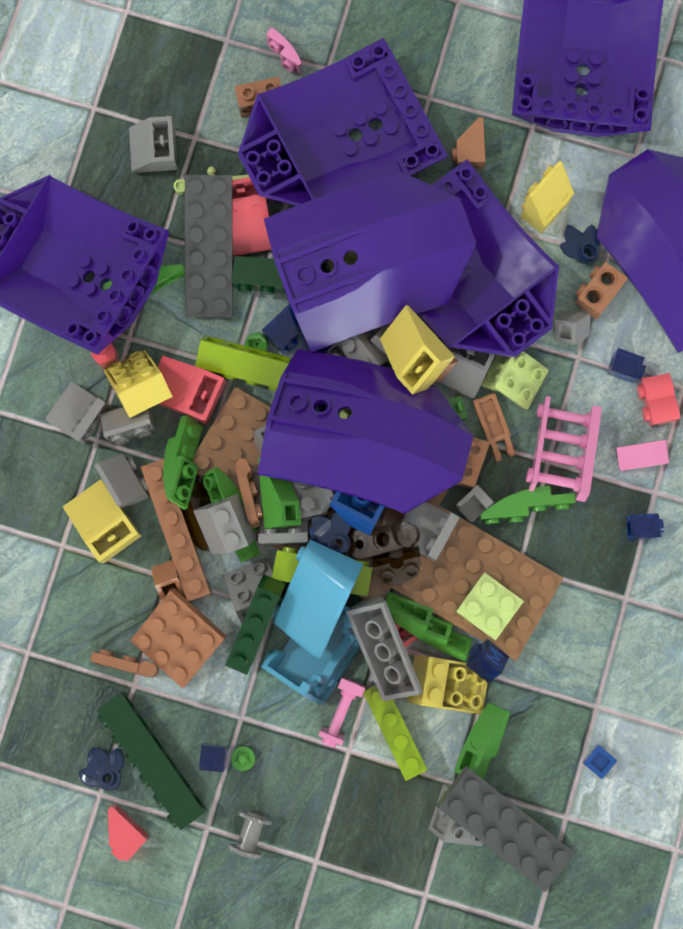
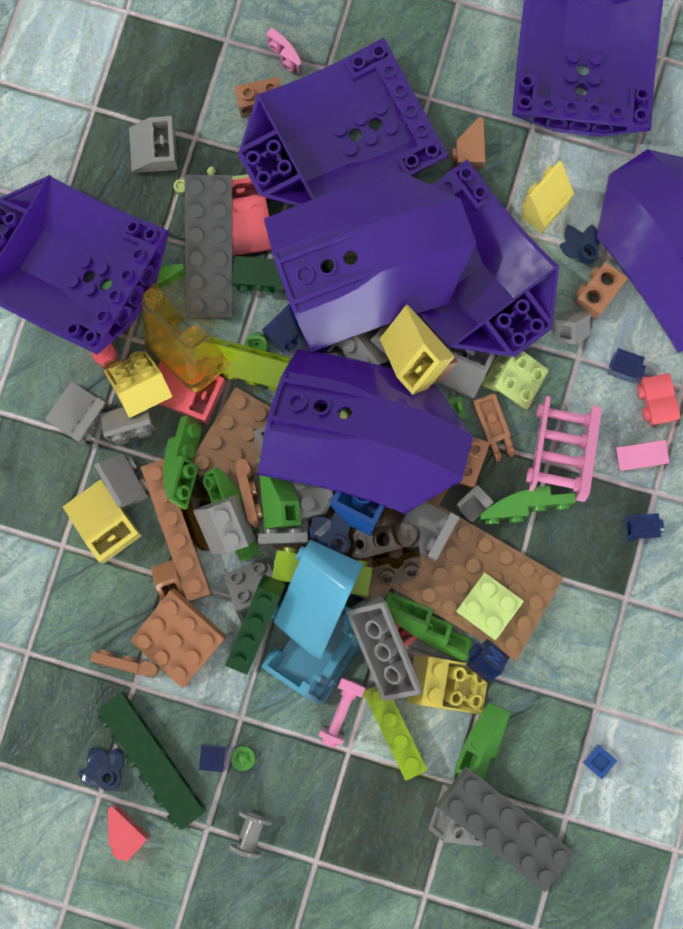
none -> clear yellow windscreen [142,284,230,392]

